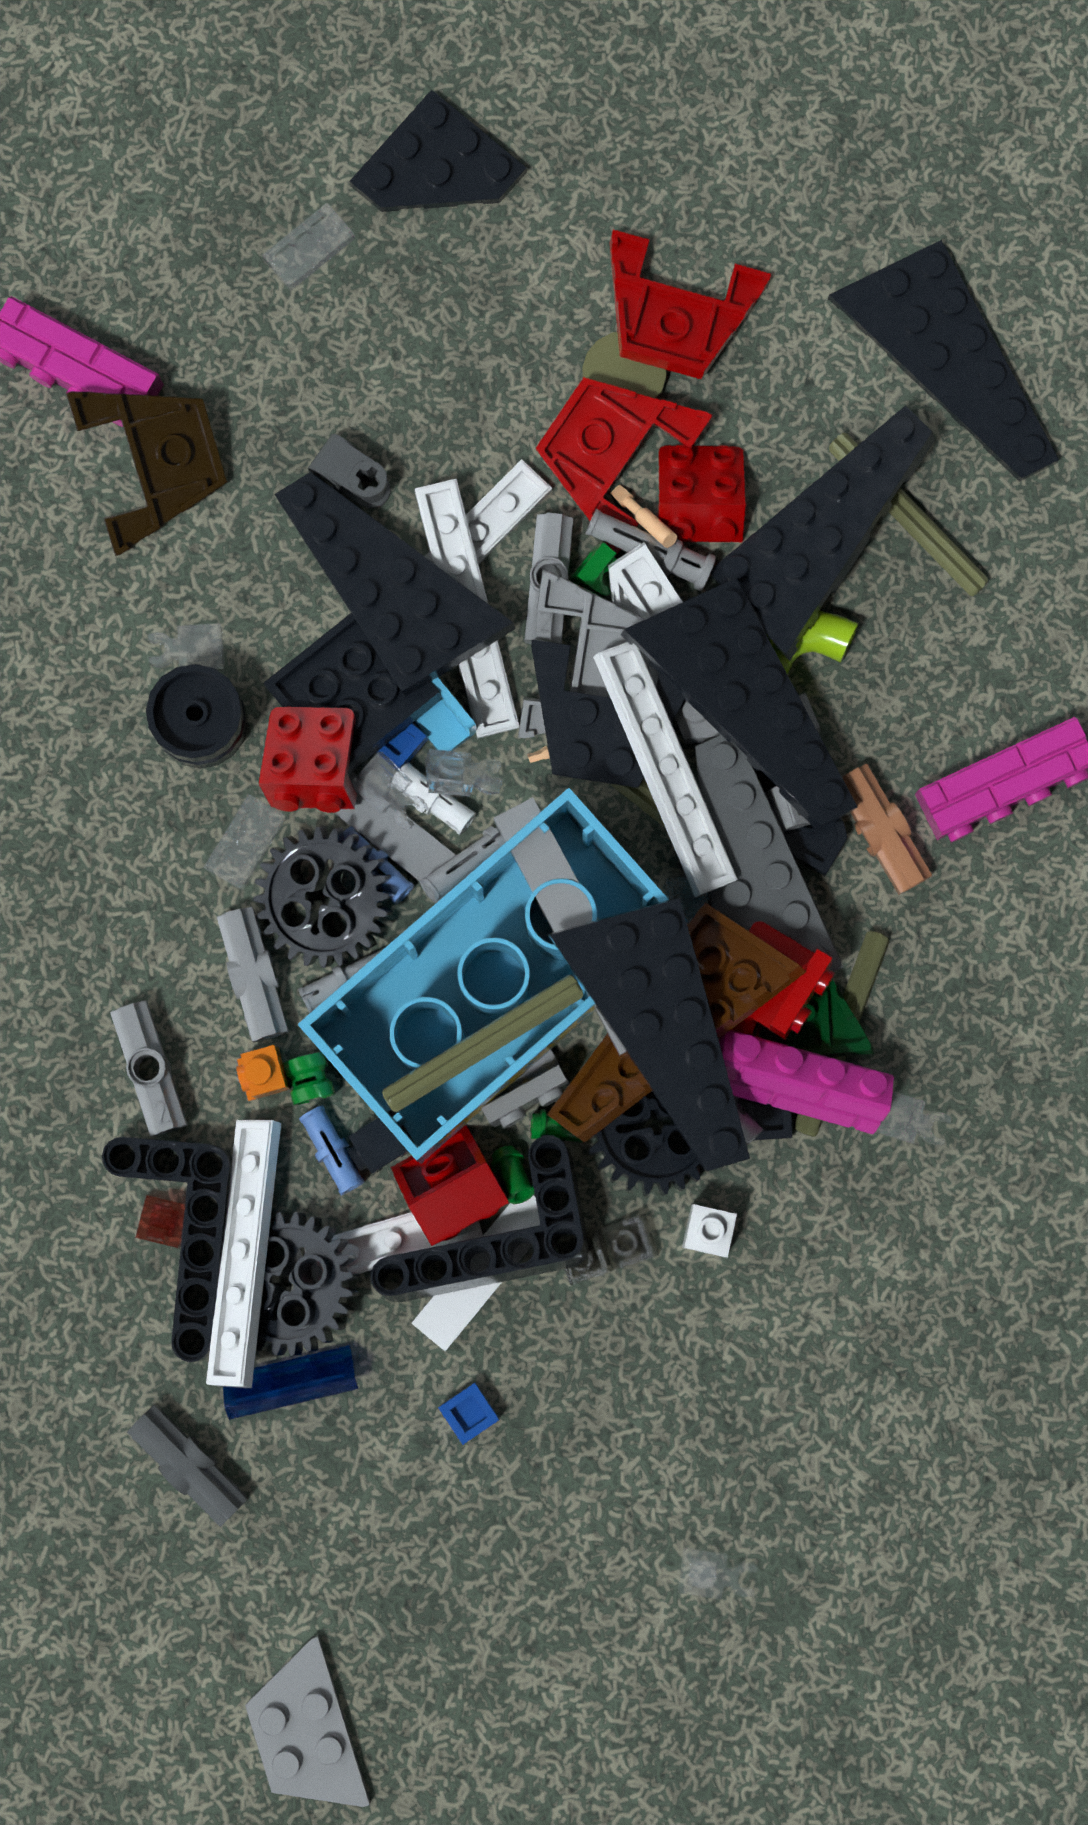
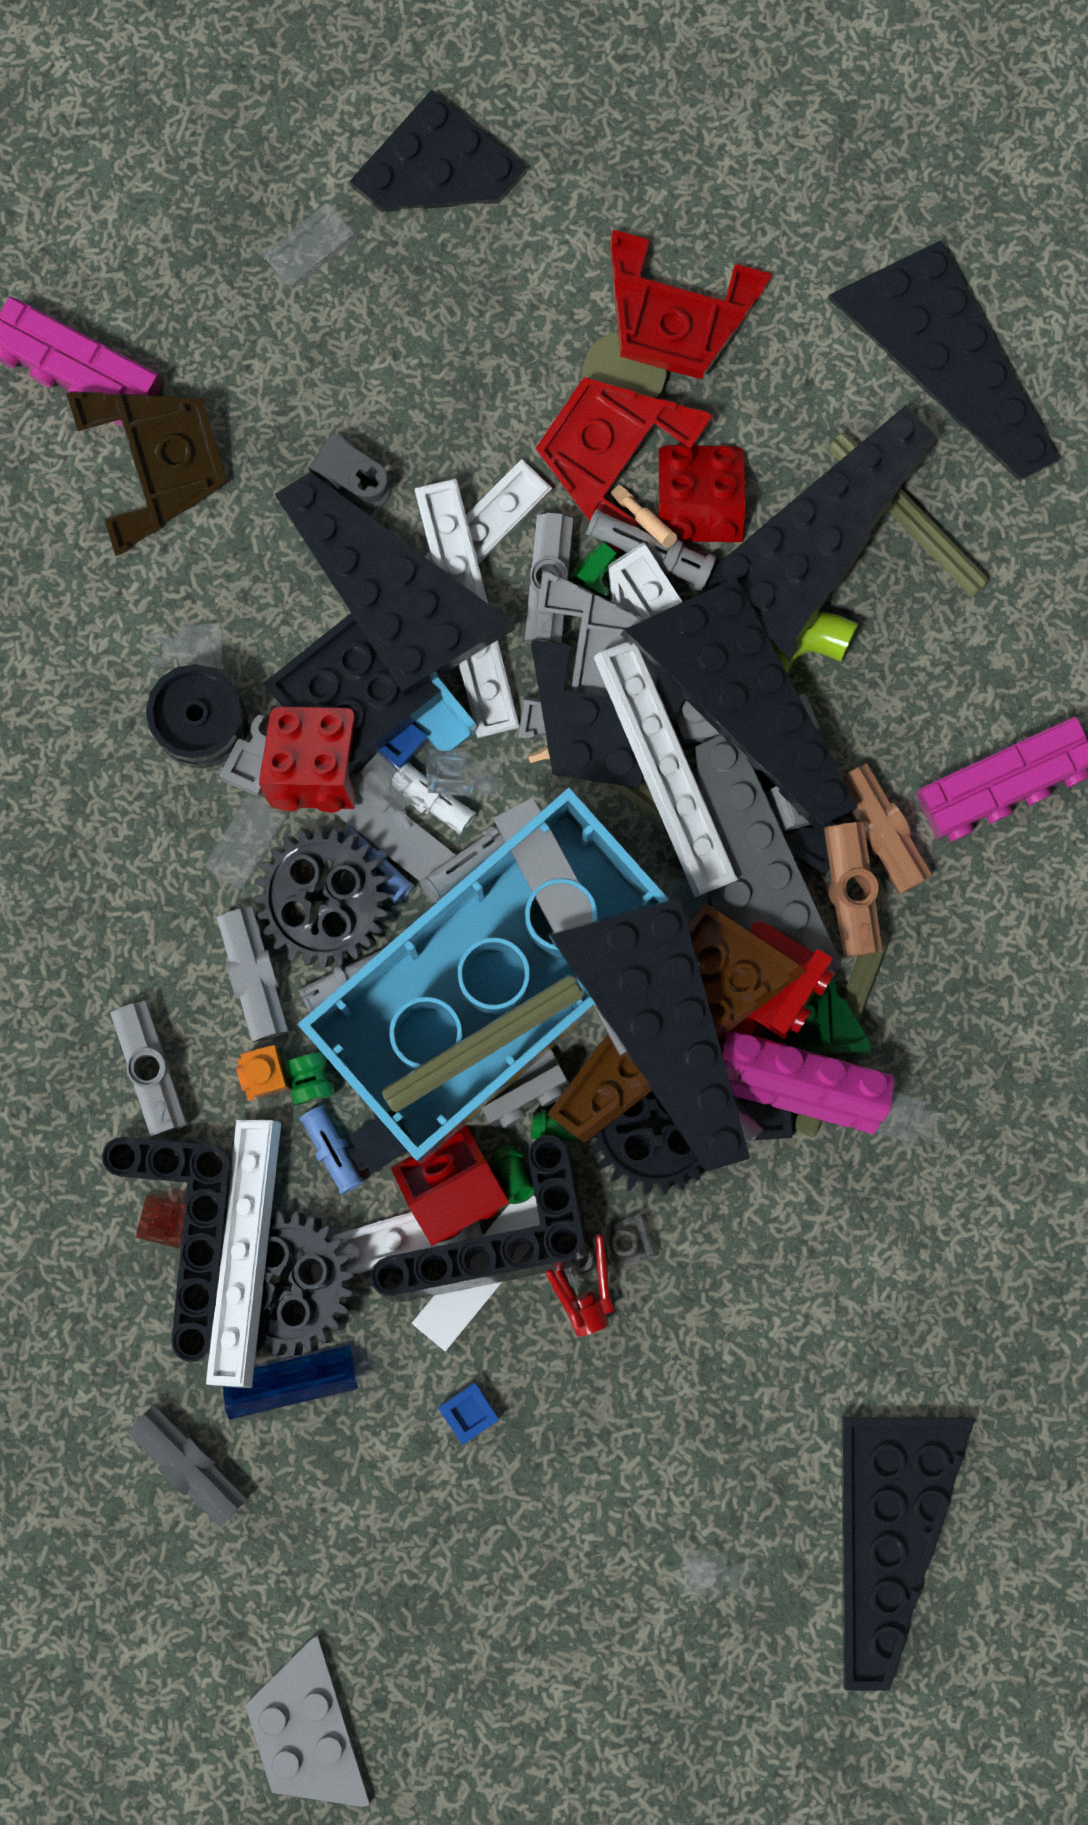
white brick [682,1204,737,1258] -> none
none -> light grey plate [219,715,266,798]
none -> red plant [546,1234,615,1337]
none -> nougat piece [824,822,883,958]
none -> black wing [841,1416,976,1691]

